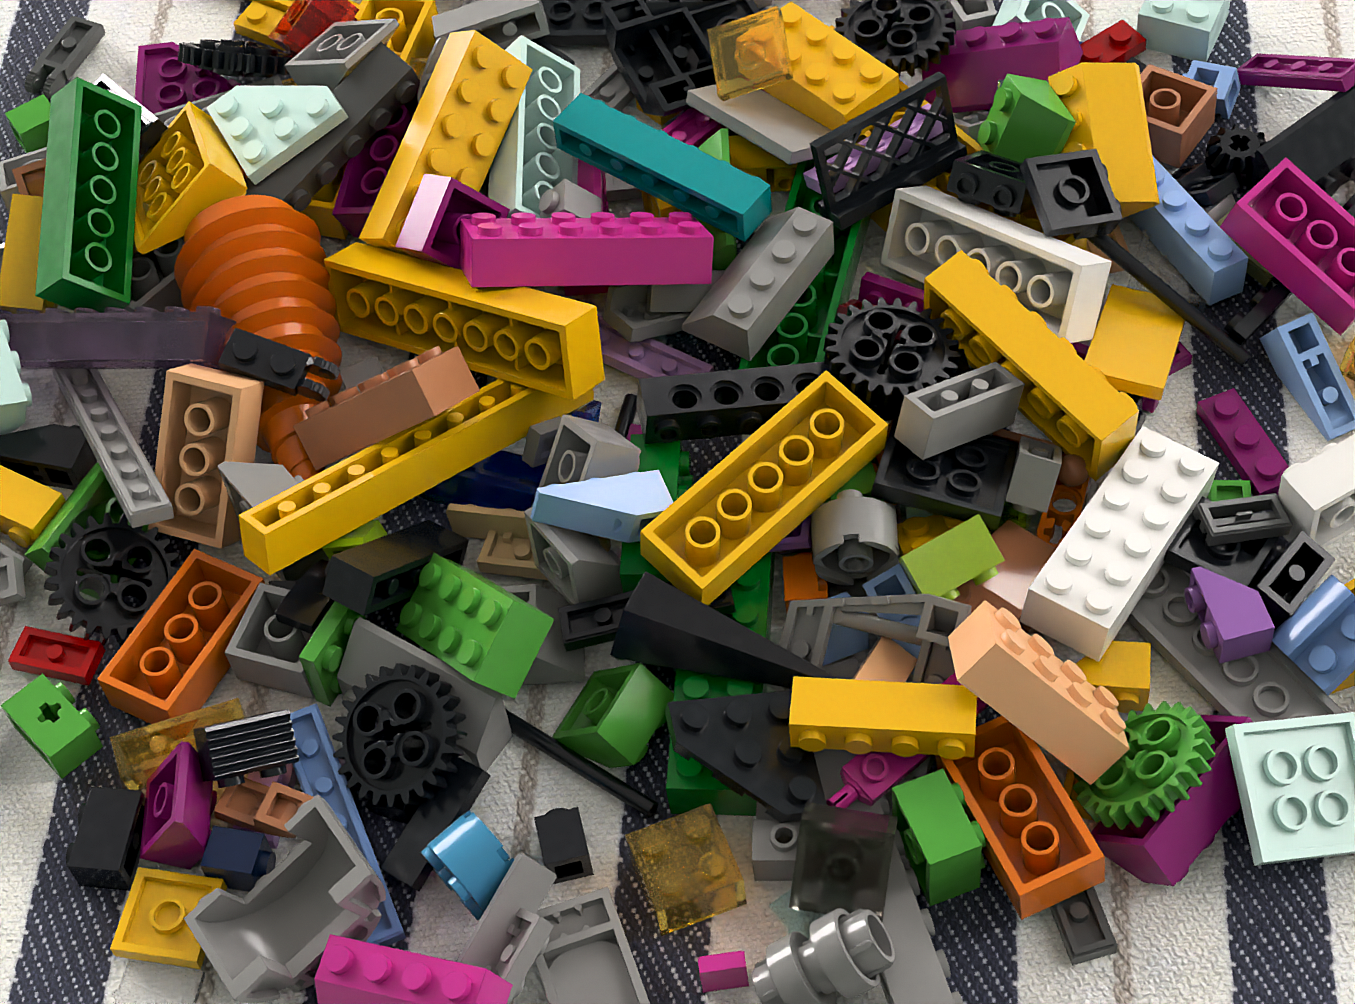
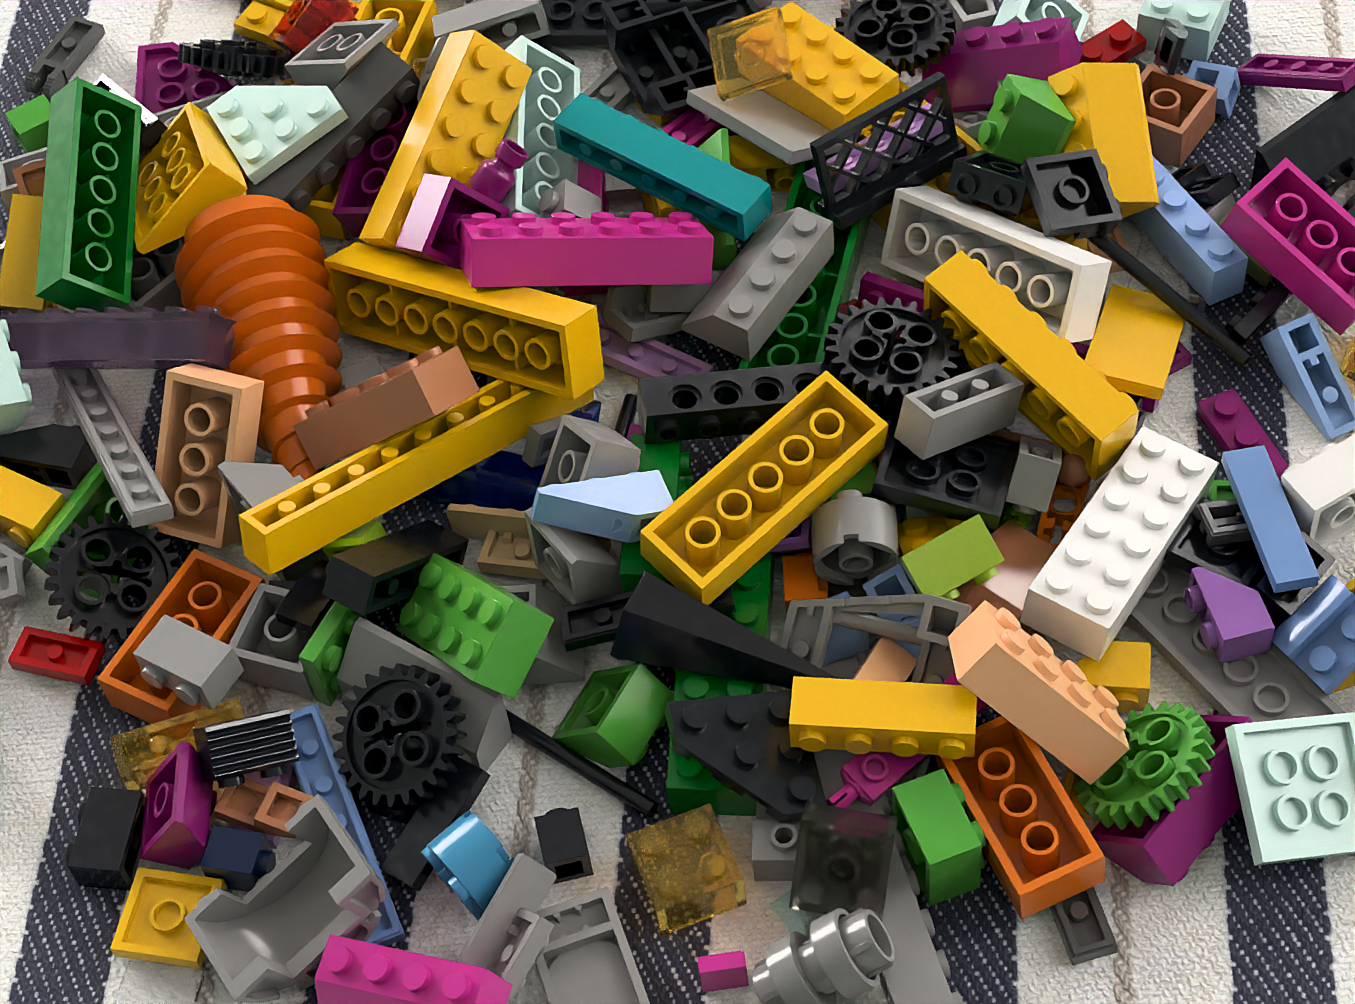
bright green brick [1,673,103,779] -> none
black hinge [218,327,340,402] -> none
black gear [1204,124,1267,189] -> none
none -> light grey brick [133,614,244,710]
none -> magenta piece [469,138,529,204]
none -> black slope [1154,18,1188,75]
none -> medium blue tile [1221,445,1320,593]

